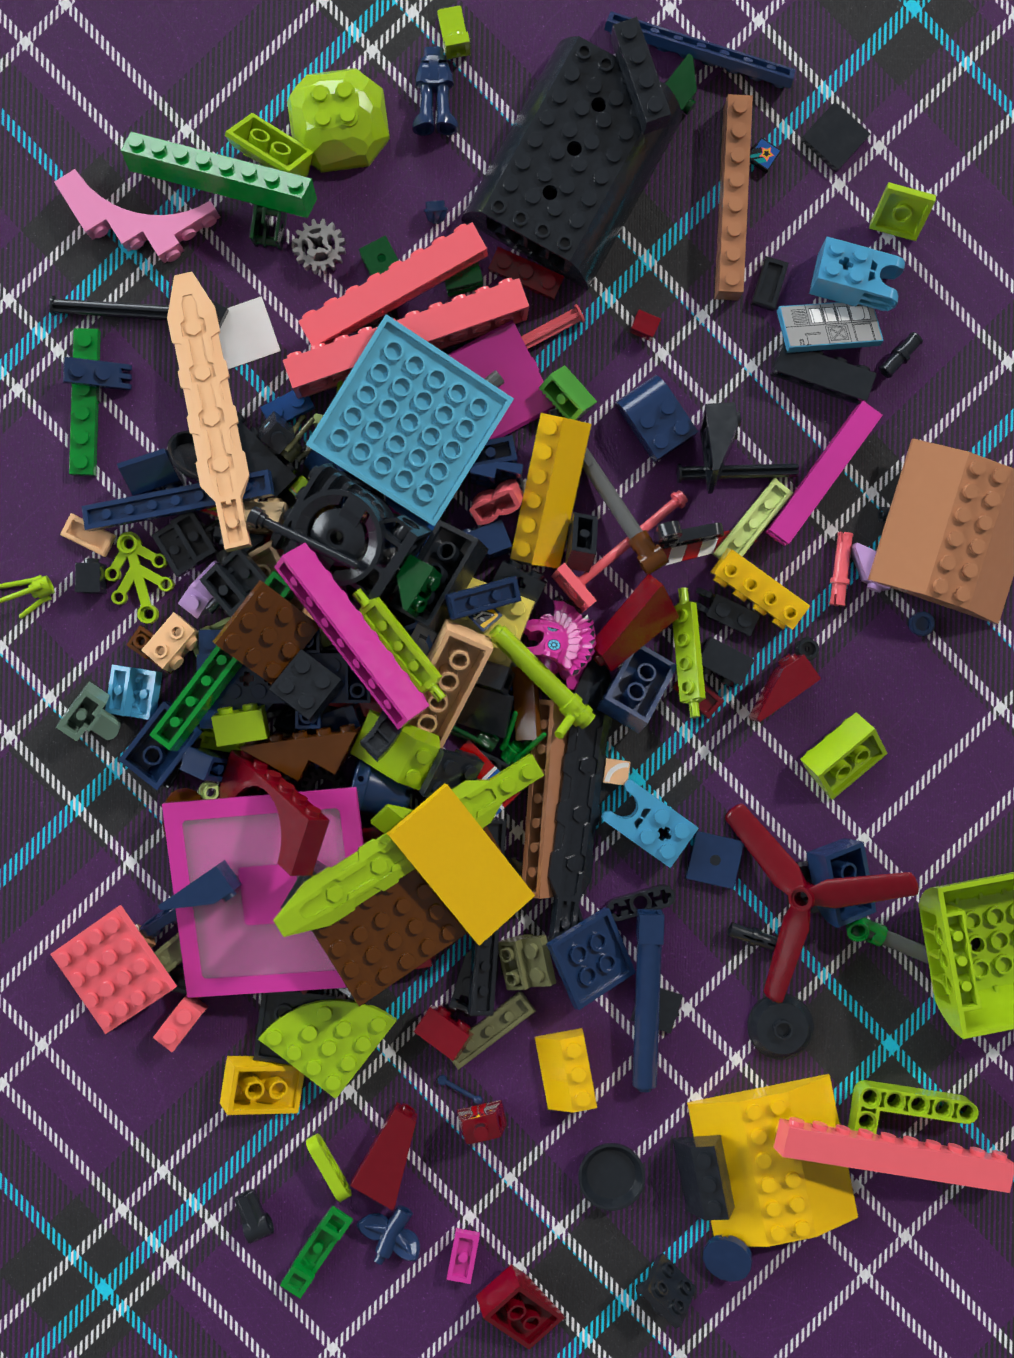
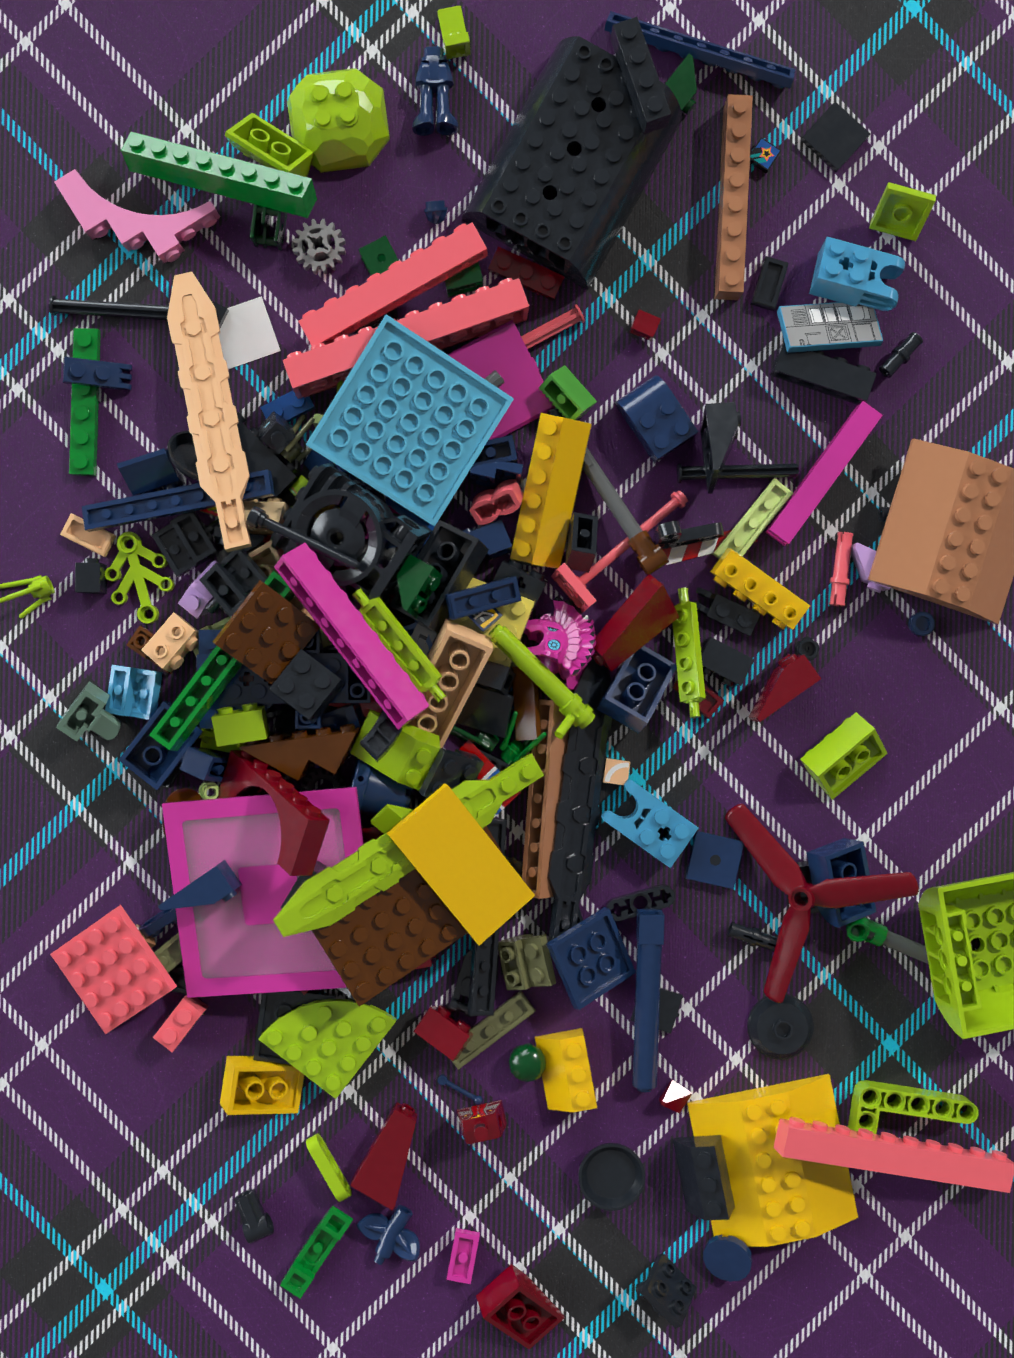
none -> dark green hair [509,1043,546,1082]
none -> slope [659,1079,693,1114]

